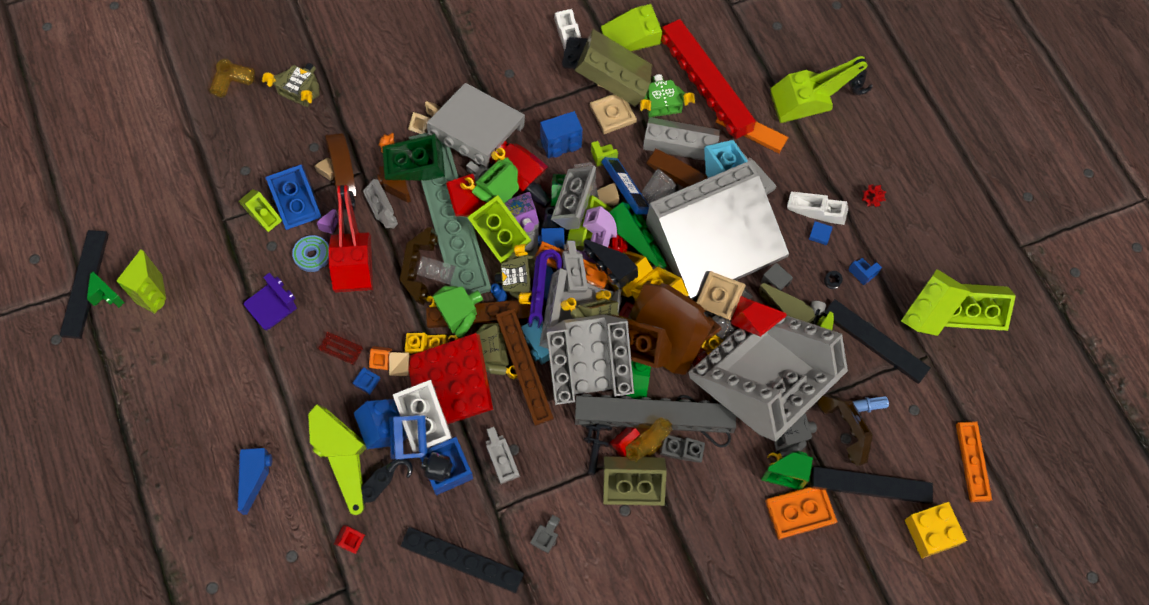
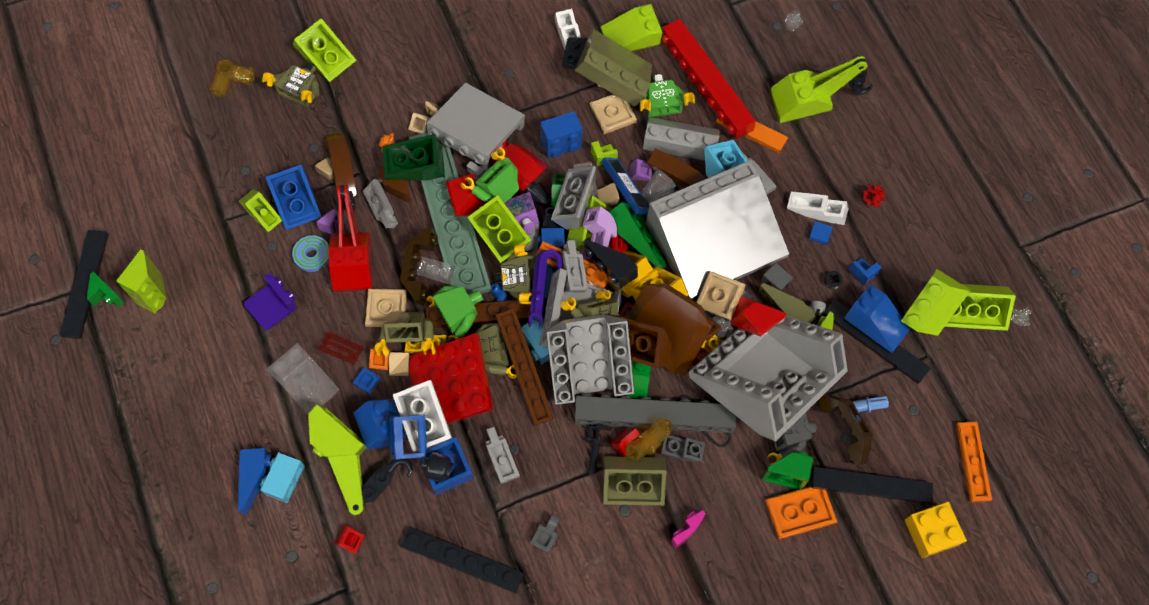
none -> medium azure brick [260,453,305,503]
none -> clear slope [267,343,340,416]
none -> lime slope [293,18,356,82]
none -> tan tile [365,289,407,327]
none -> olive torso [374,312,436,356]
none -> medium lavender slope [629,158,652,181]
none -> dark pink slope [671,510,705,549]
none -> clear plant [785,10,803,31]
none -> blue slope [844,284,910,353]
none -> clear plant [1011,307,1032,327]

